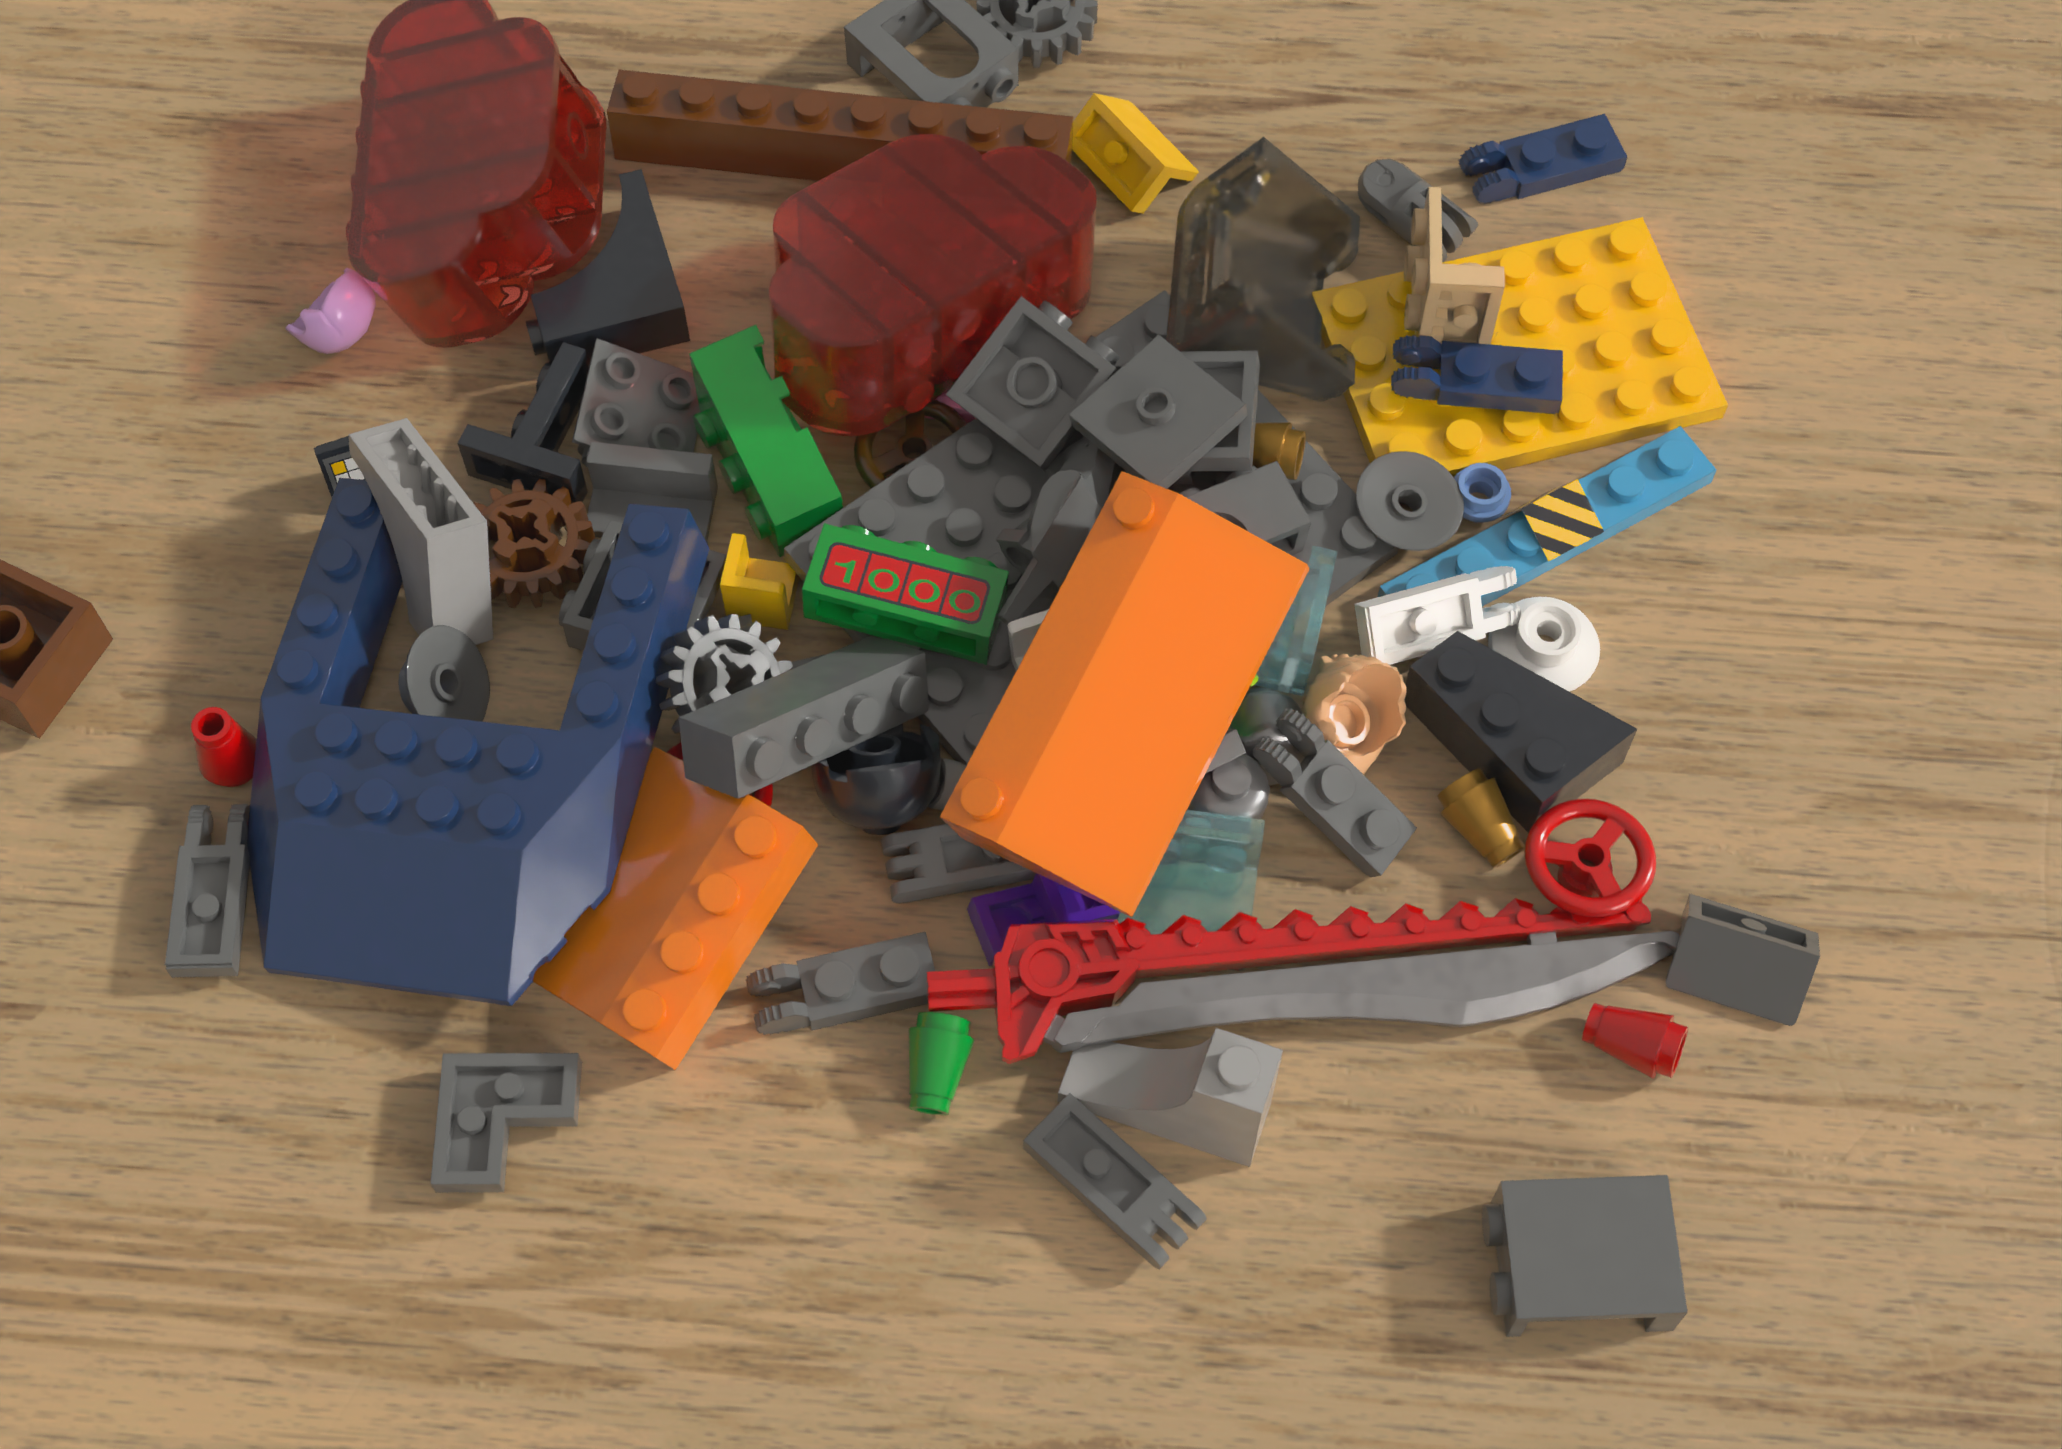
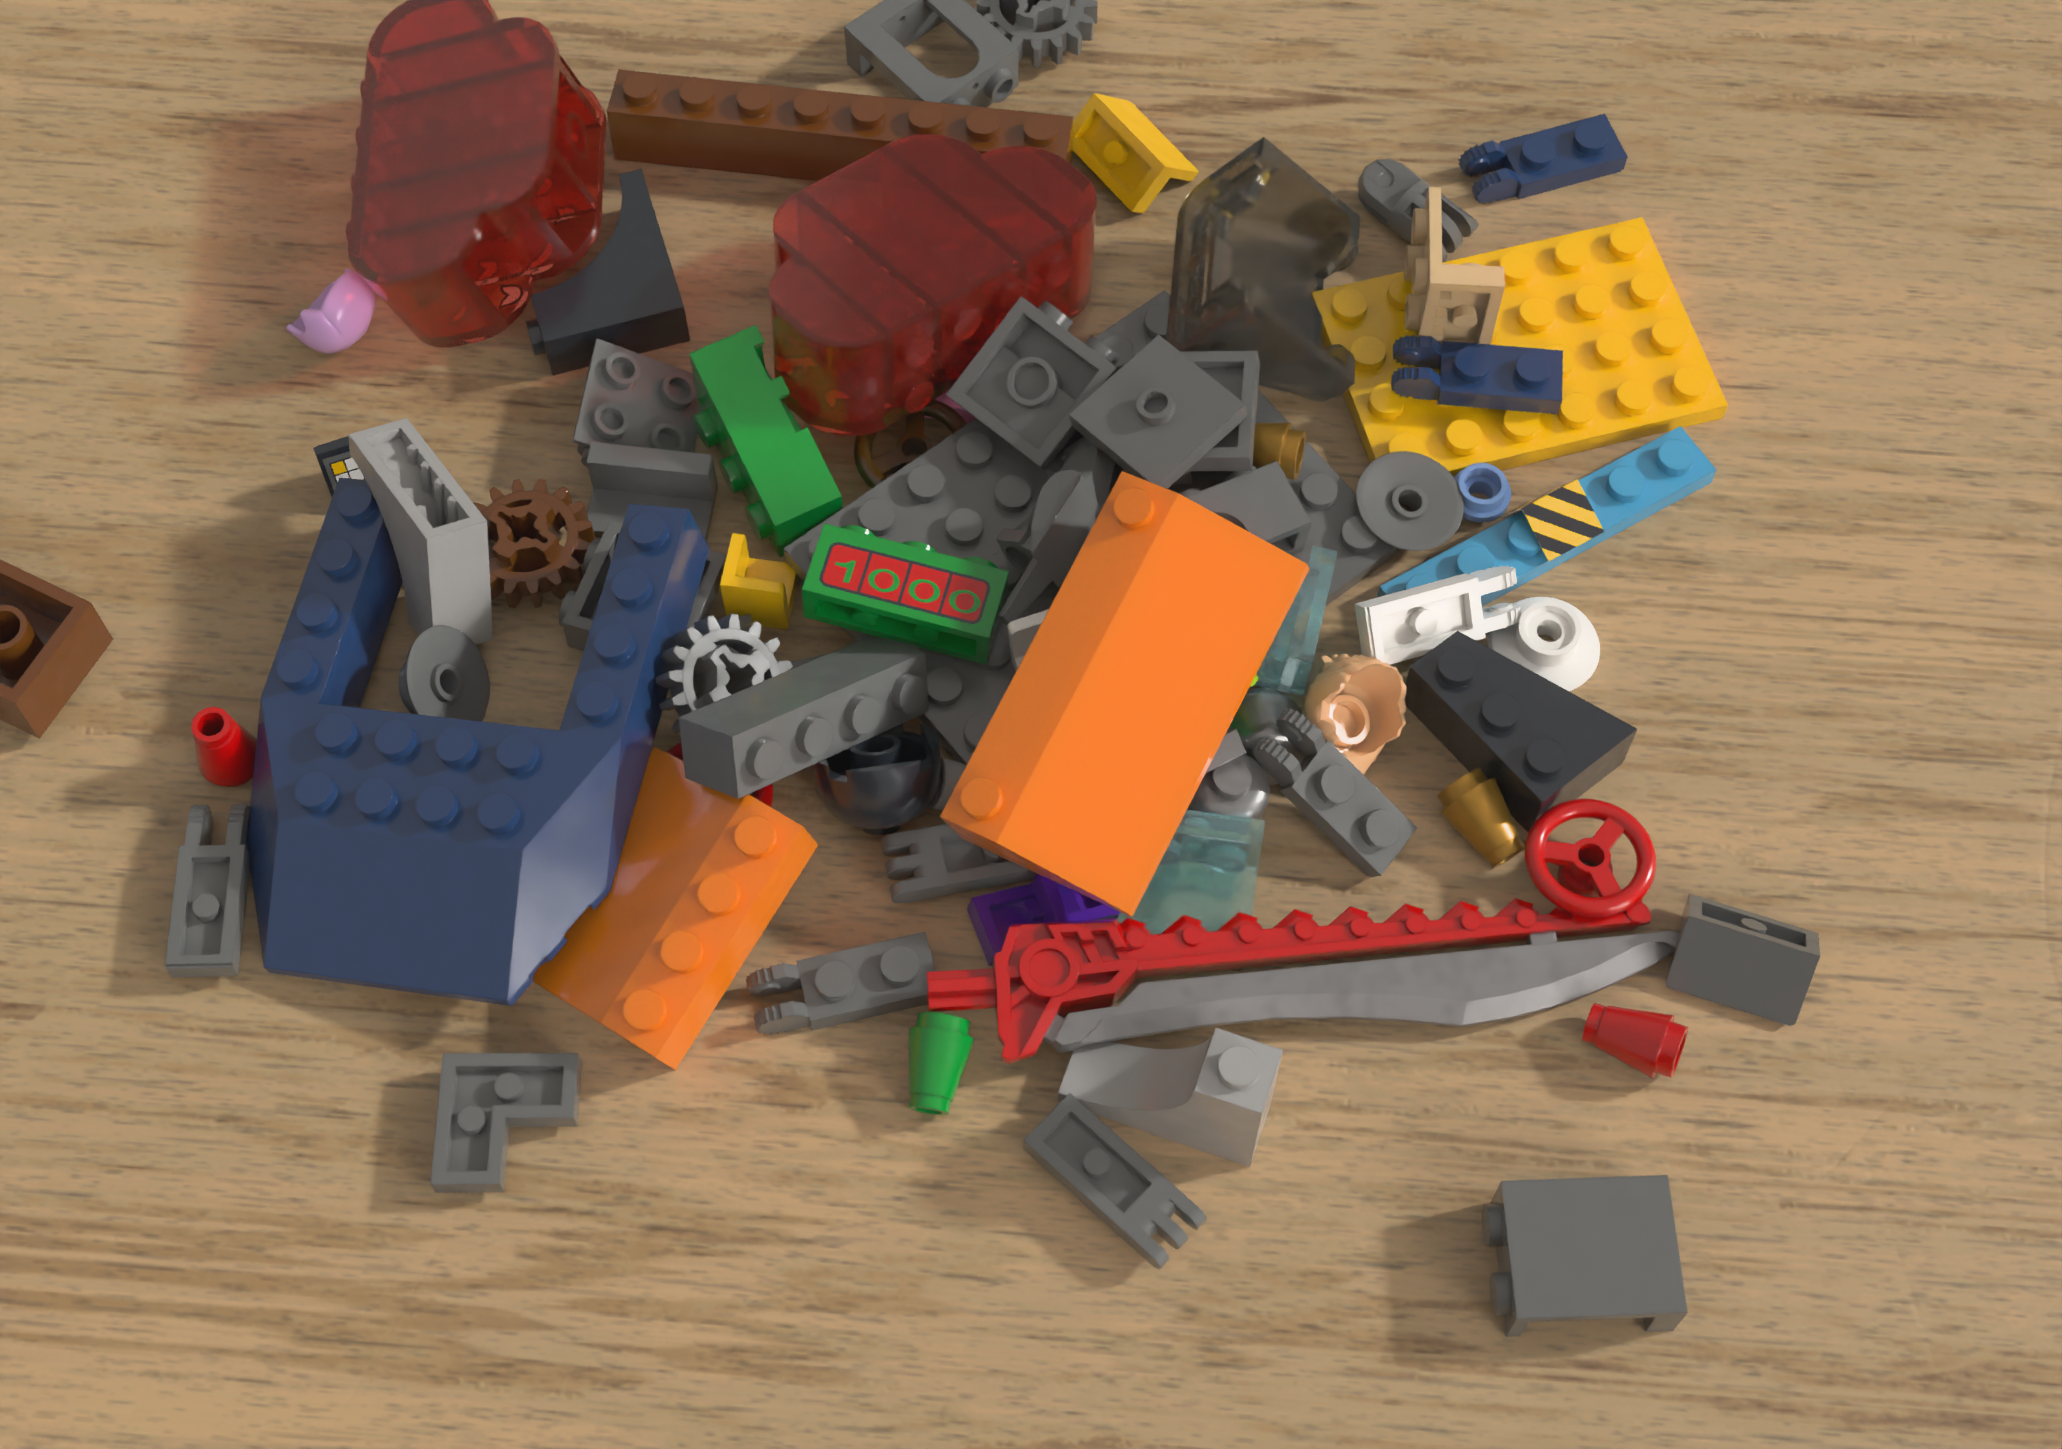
black bracket [457,342,589,503] -> none

